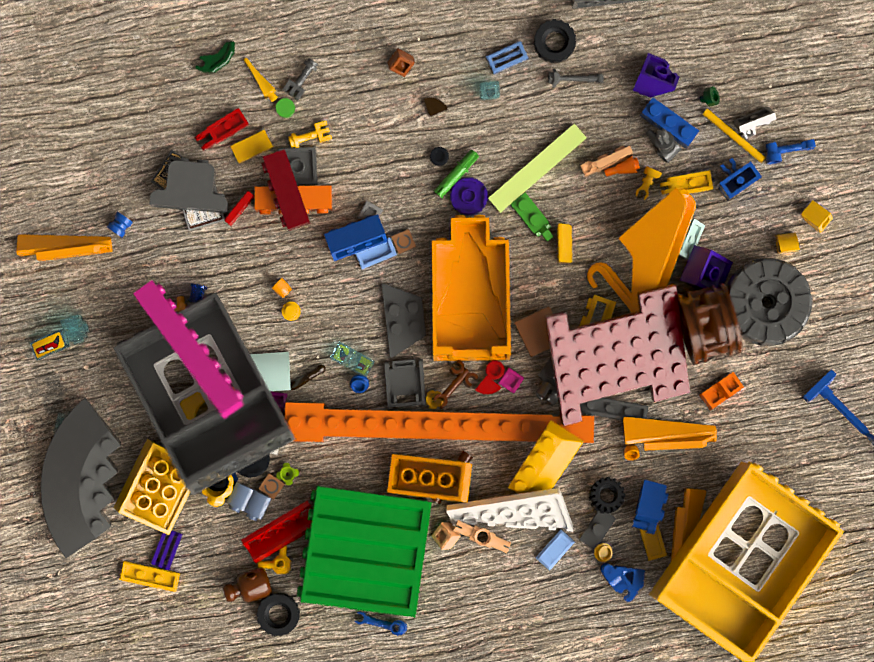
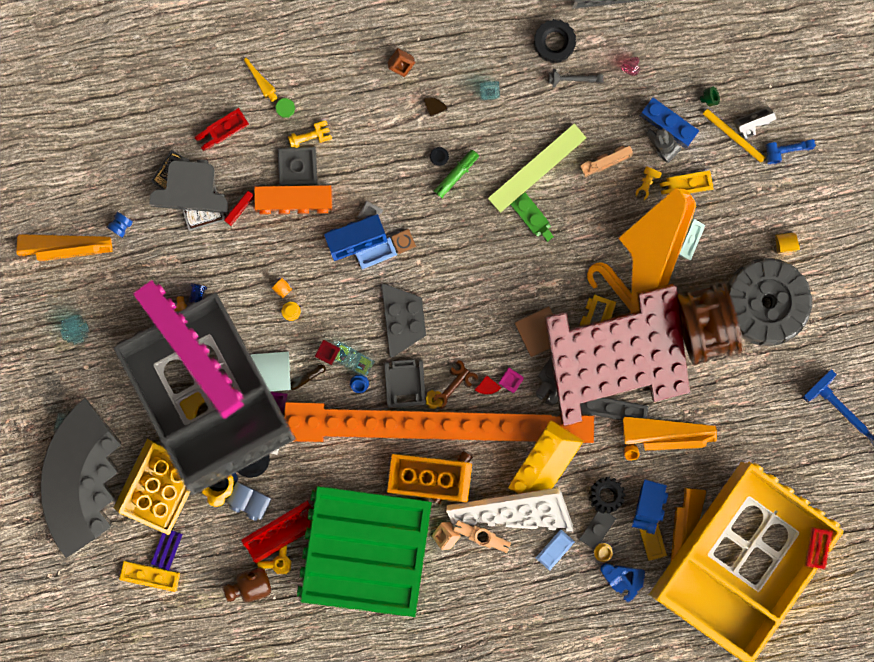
slope [30,329,70,361] -> none
dark green piece [195,41,235,73] -> none
yellow tile [230,130,273,164] -> none
black tyre [257,593,300,636] -> none
medium nougat tile [258,473,285,500] -> none
dark red brick [261,149,311,231] -> none
lime plate [276,463,299,486] -> none
dark grey hinge [283,58,318,101] -> none
blue brick [355,612,407,636] -> none
light orange panel [432,215,511,361] -> none
dark purple tile [450,177,488,216] -> none
red tile [485,360,505,380] -> none
medium blue tile [486,41,528,74] -> none
yellow slope [557,223,572,263] -> none
orange cone [604,155,640,177] -> none
dark purple slope [633,53,680,98] -> none
dark purple slope [680,245,733,290] -> none
orange slope [700,372,744,410] -> none
blue brick [717,158,762,201] -> none
yellow brick [801,200,832,233] -> none
none -> dark red tile [315,340,340,366]
none -> clear pink tile [621,57,640,76]
none -> red tile [805,527,833,570]

